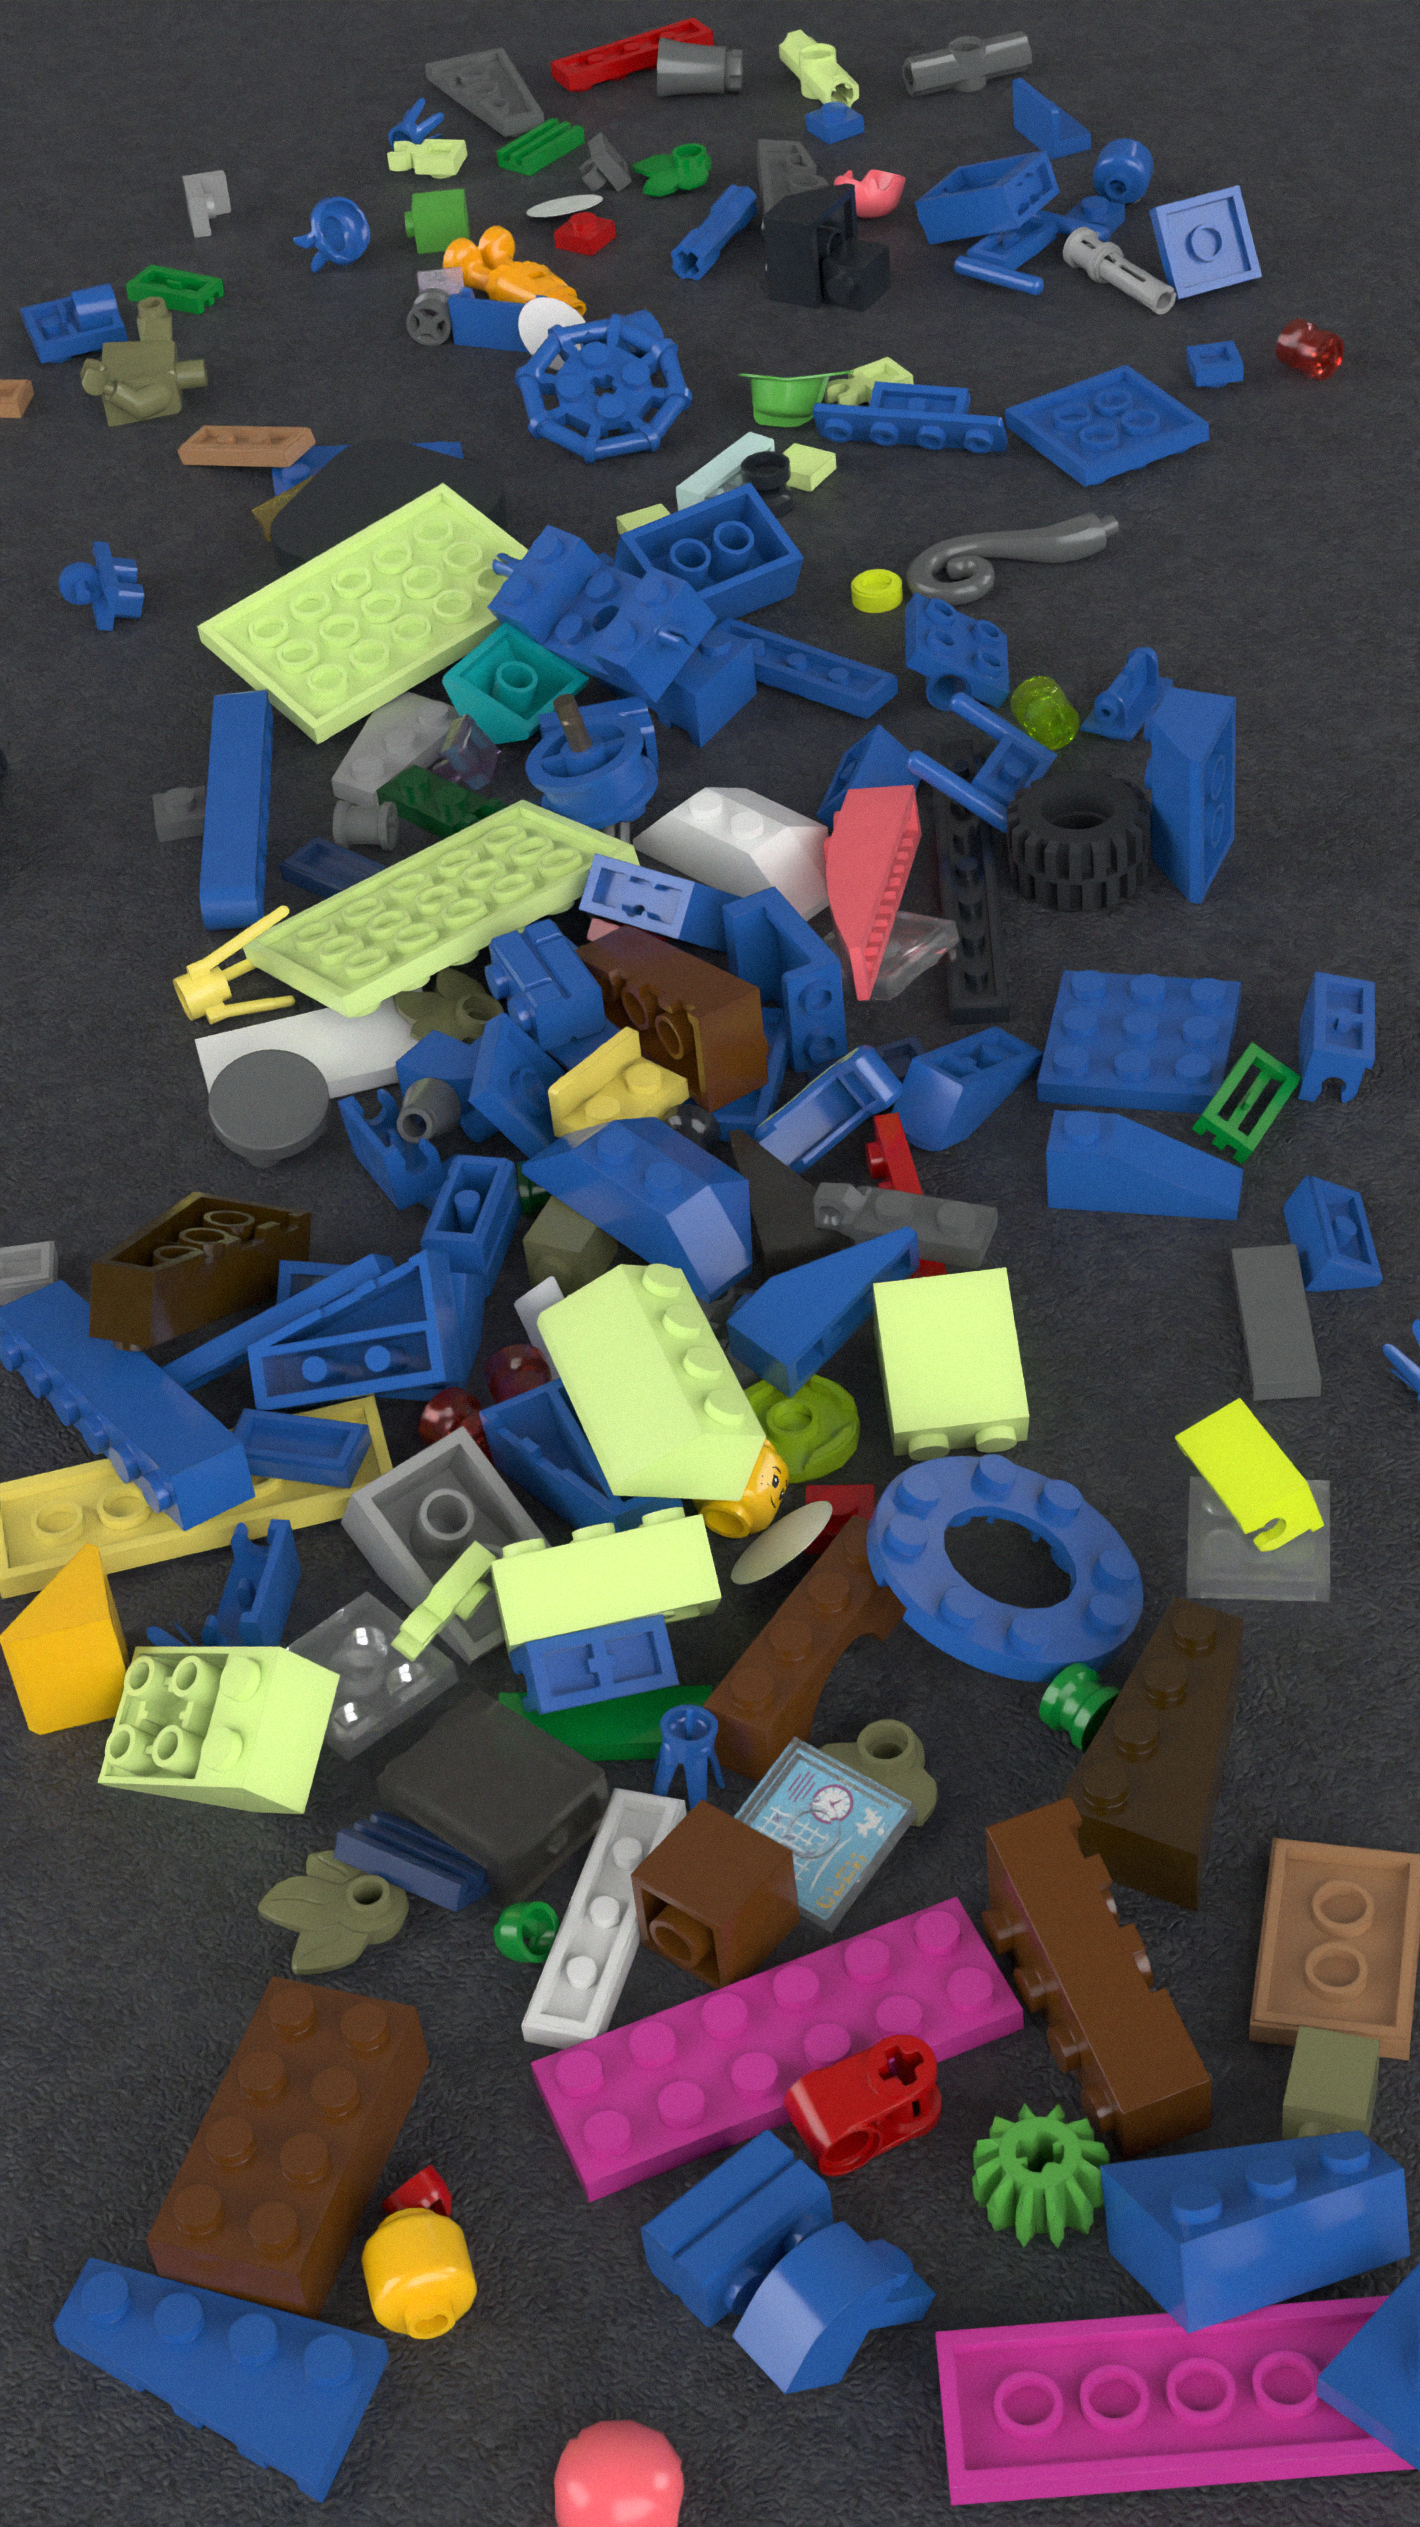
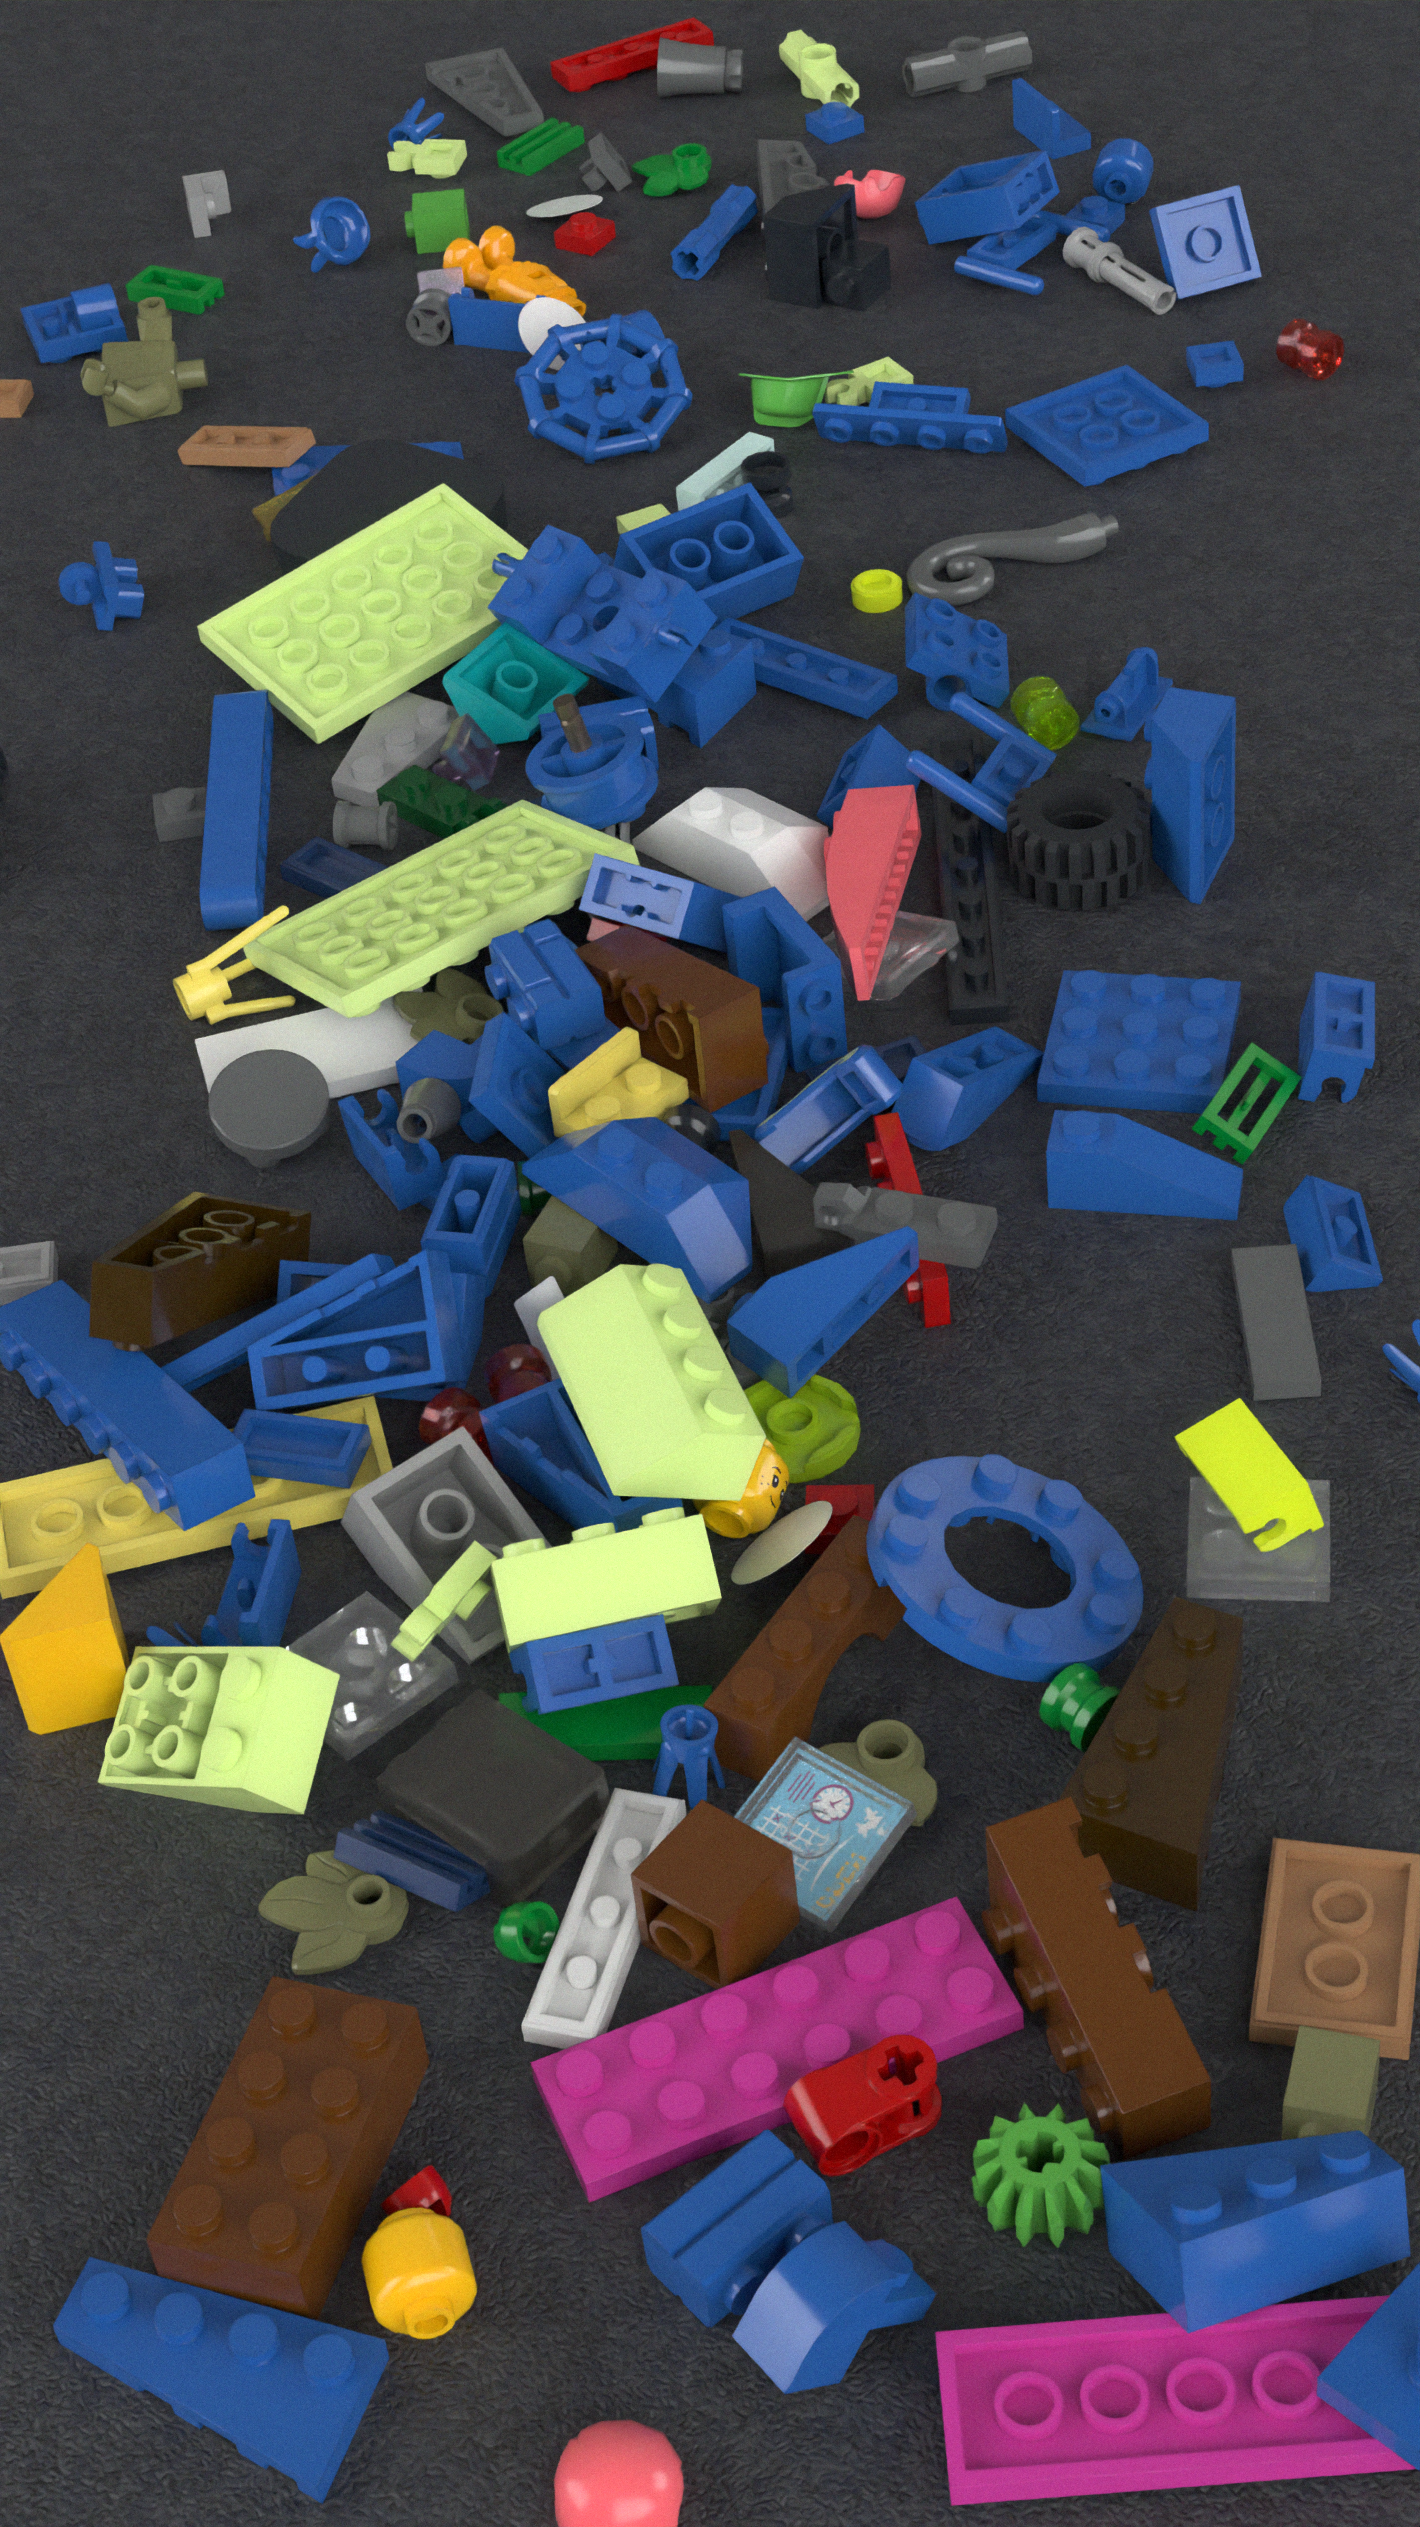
yellowish green tile [783,443,837,492] -> none
yellowish green slope [873,1267,1029,1461] -> none

